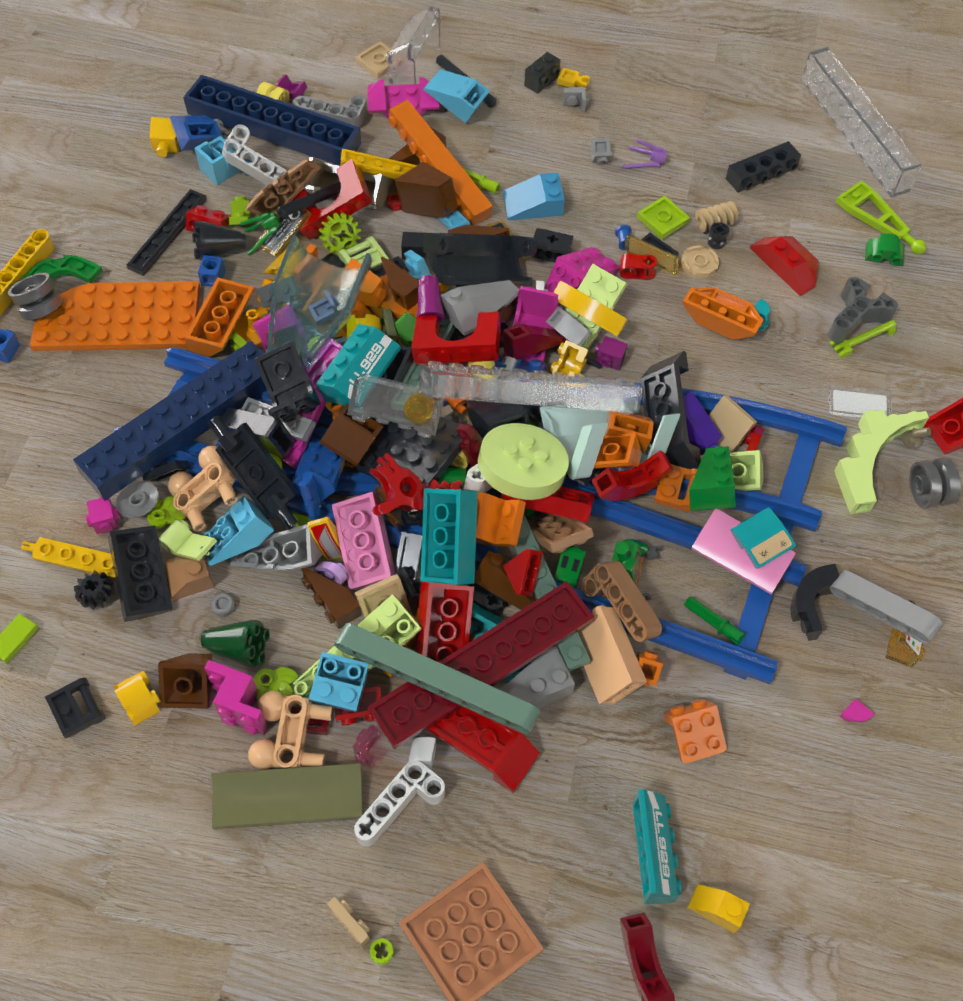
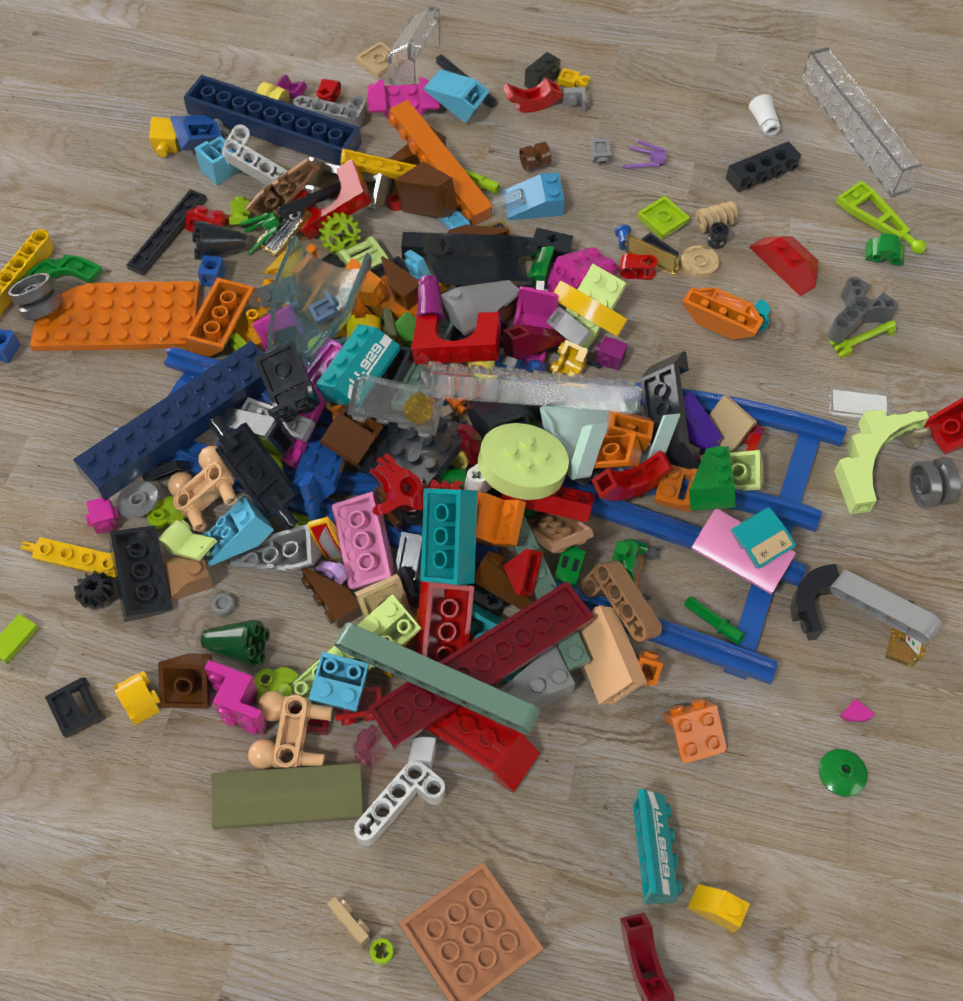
none -> red piece [316,79,341,103]
none -> clear tile [489,188,526,217]
none -> red arch [503,78,564,113]
none -> reddish brown wheel [519,142,552,171]
none -> green brick [525,246,554,289]
none -> white plant [749,94,781,137]
none -> green dish [818,749,868,797]

